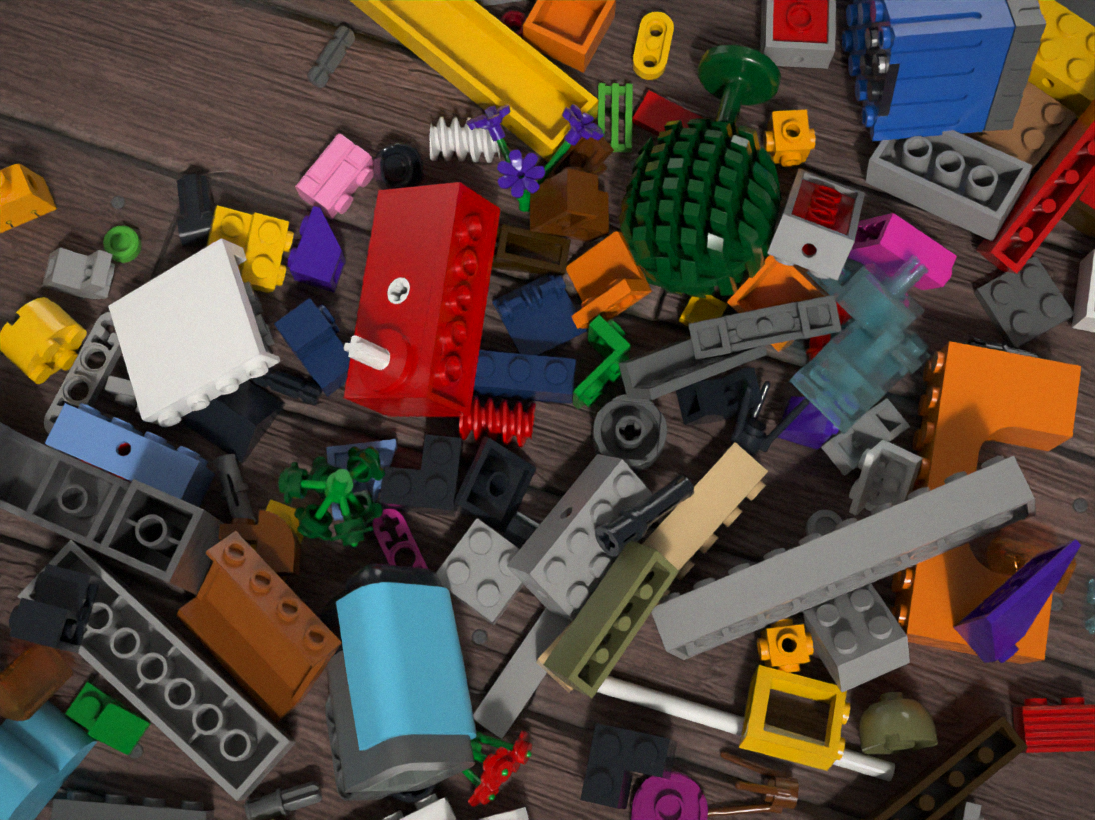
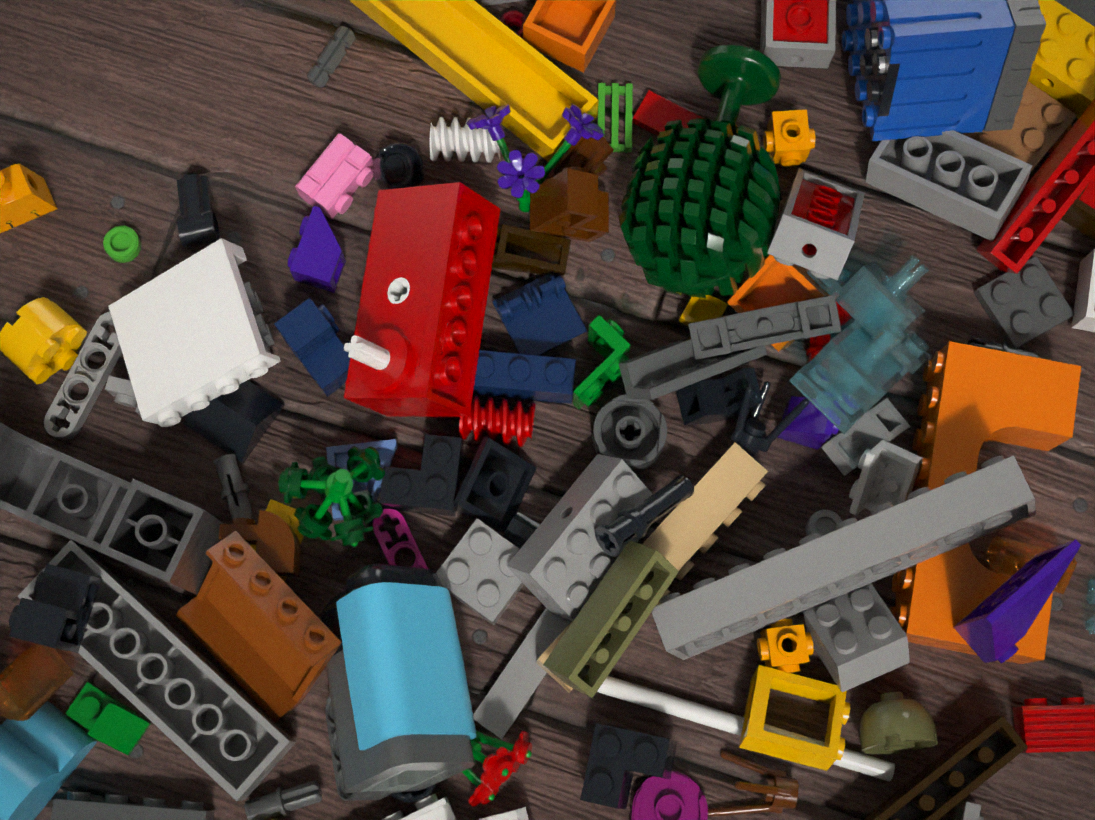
light grey brick [42,248,115,299] -> none
medium blue brick [45,403,215,507] -> none
yellow plate [206,205,294,293] -> none
black axle [252,368,322,406] -> none
orange bracket [566,231,652,329] -> none
yellow plate [632,12,674,80] -> none
dark pink slope [848,213,957,290] -> none

